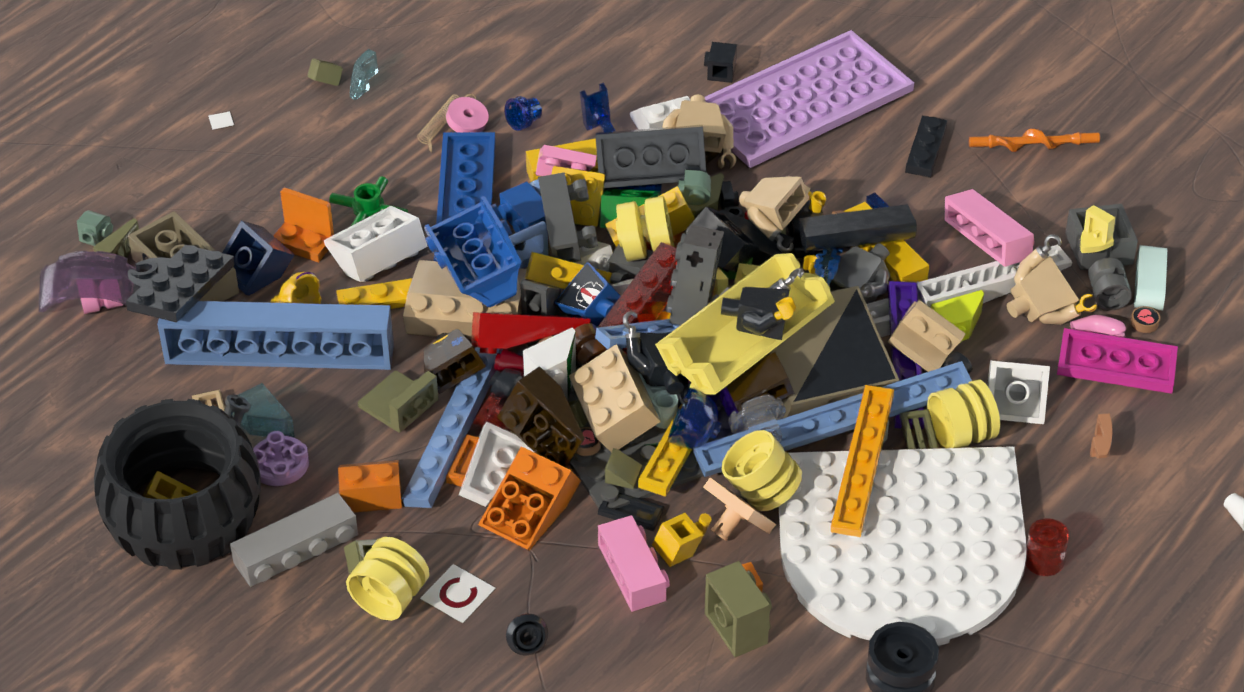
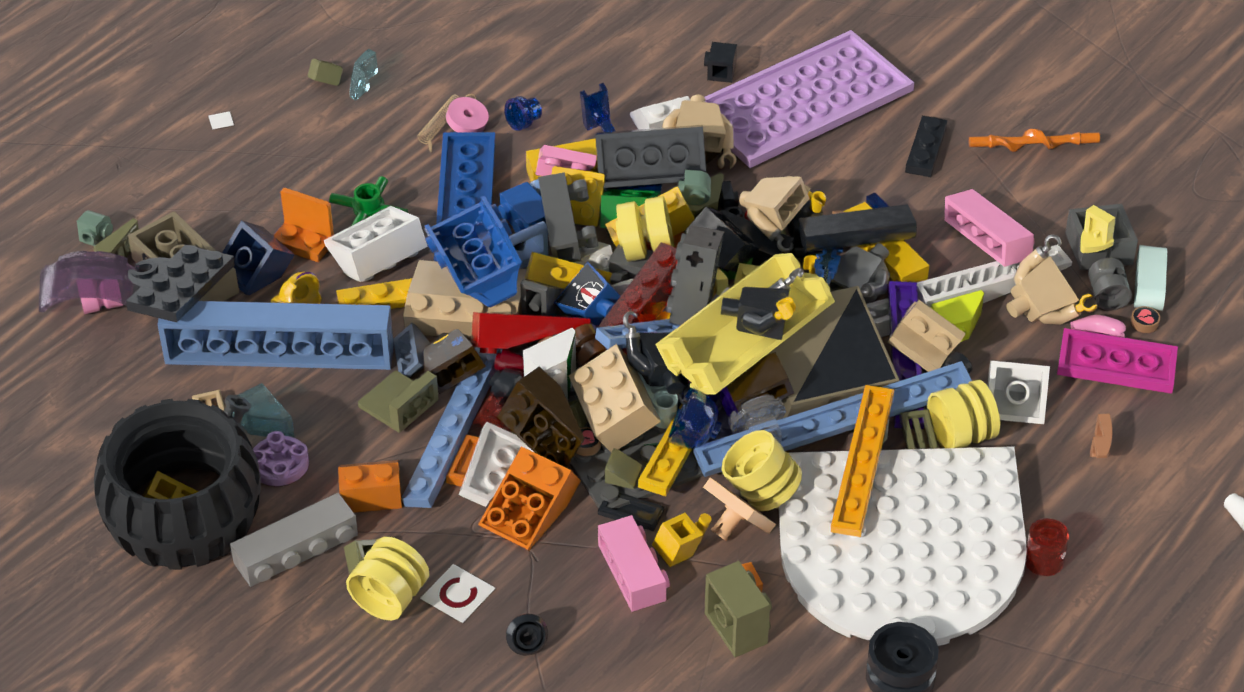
none -> sand blue slope [393,323,431,378]

